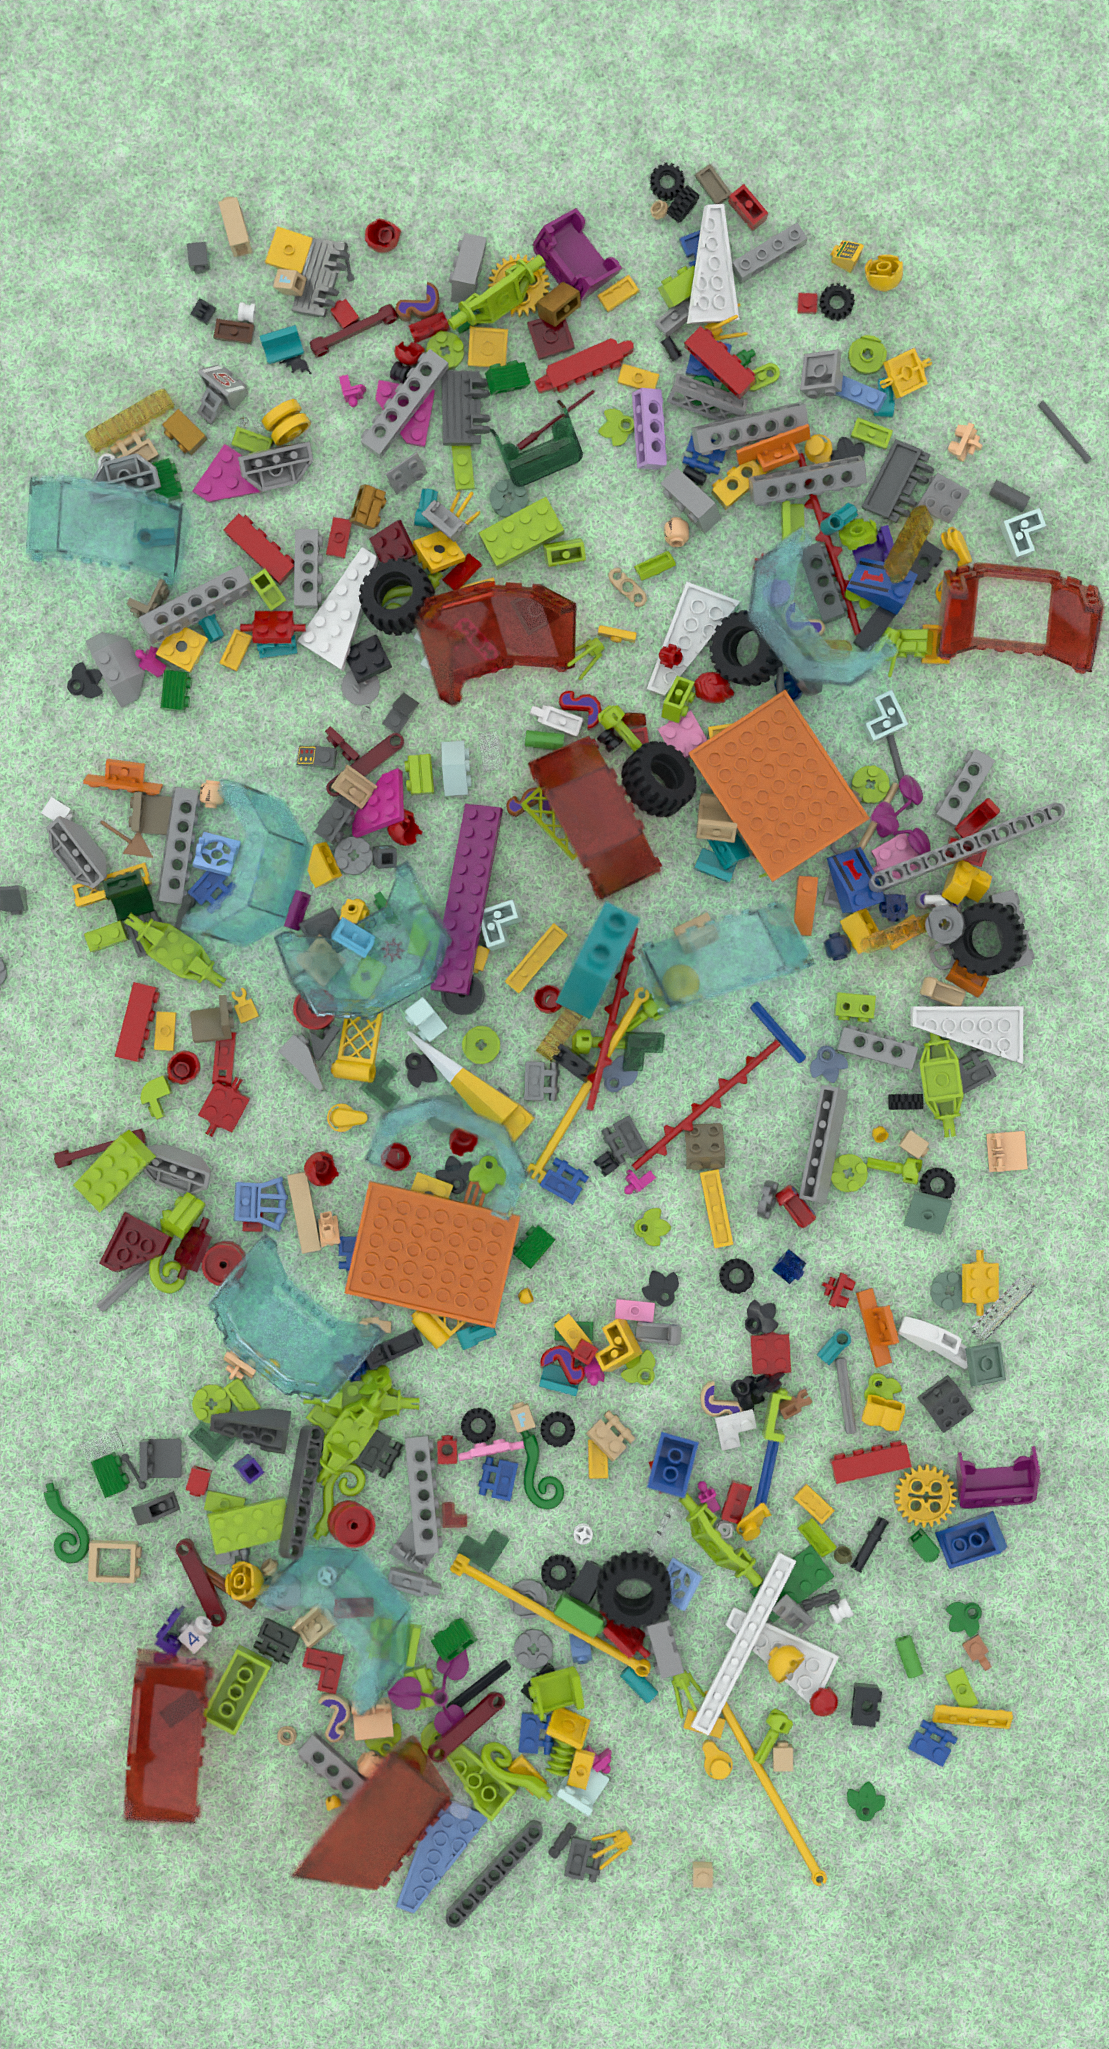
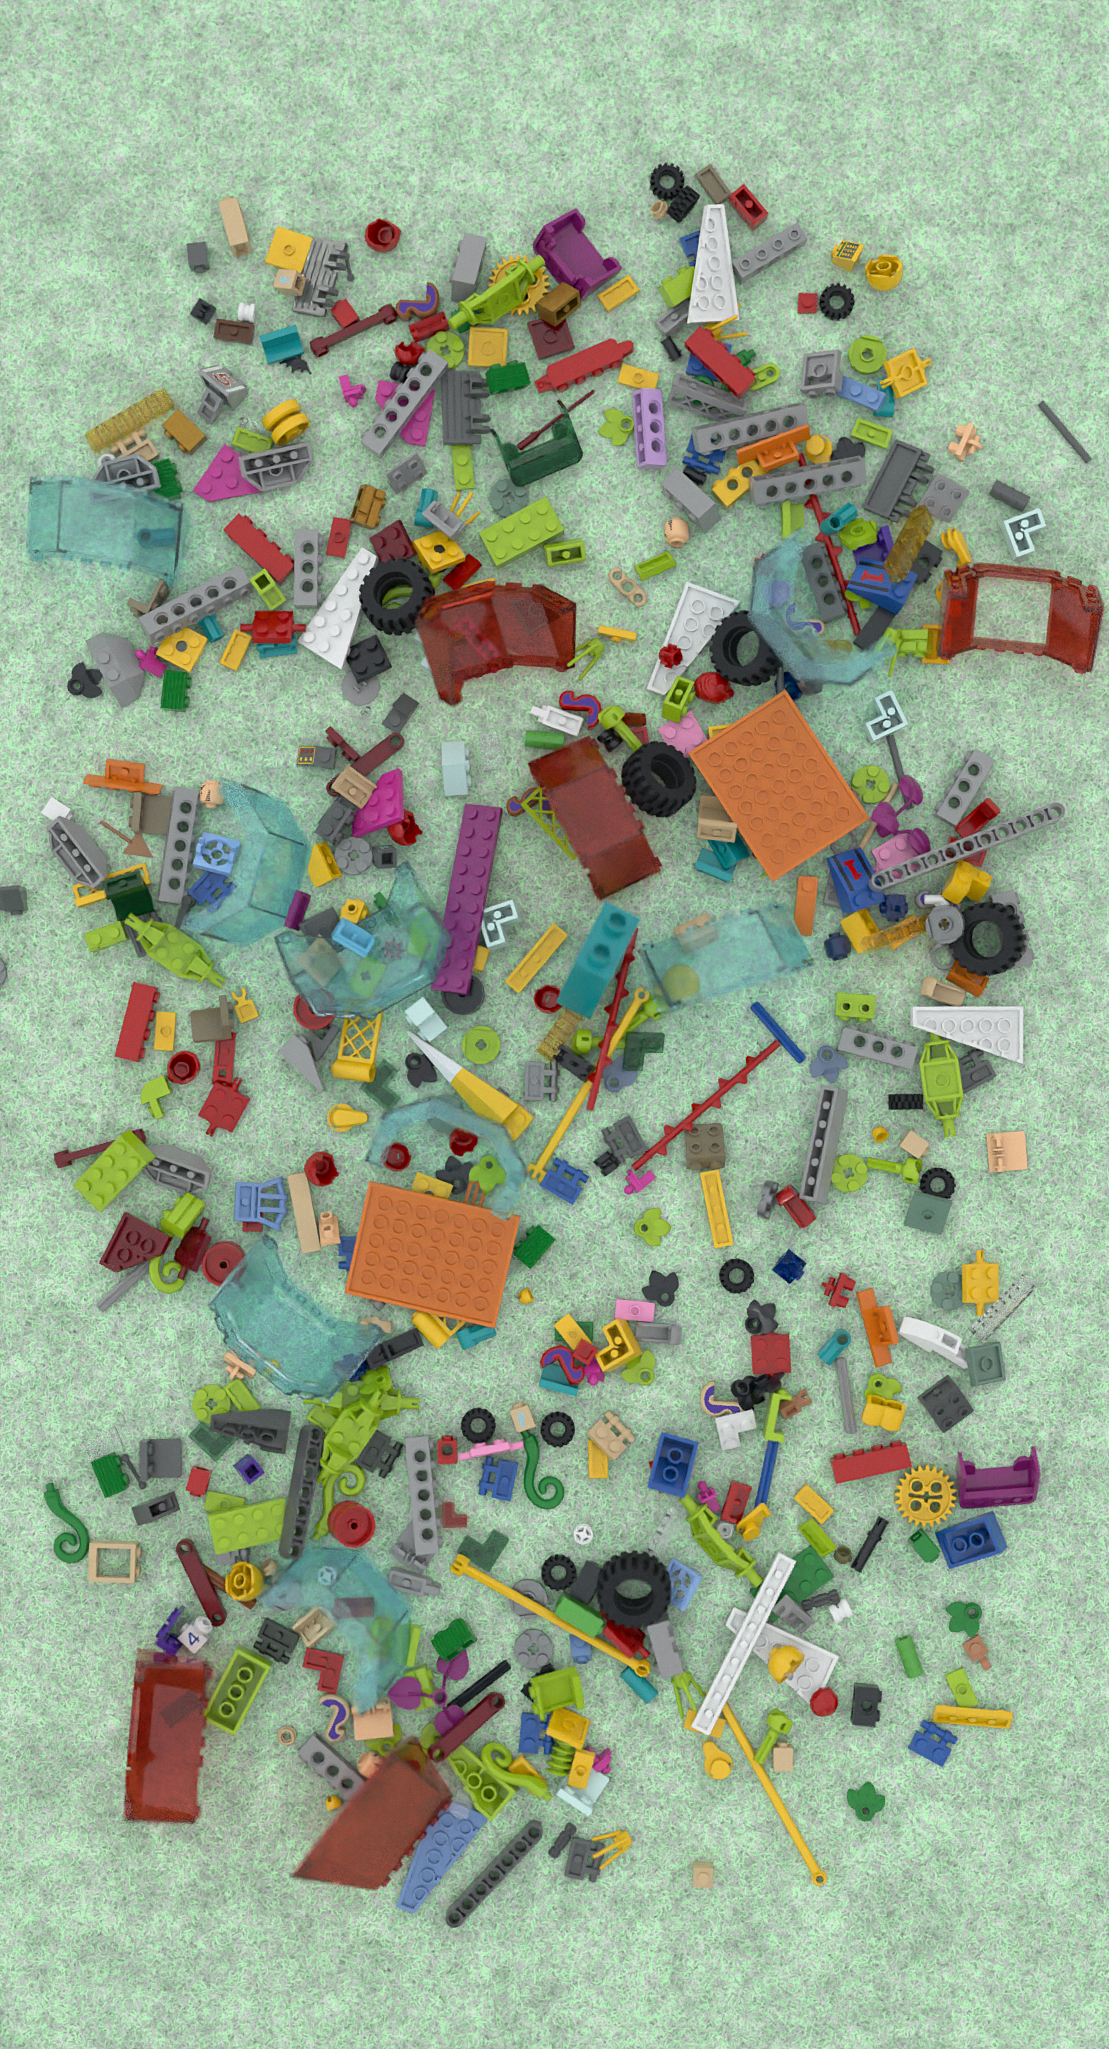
lime brick [404,754,435,796] -> none

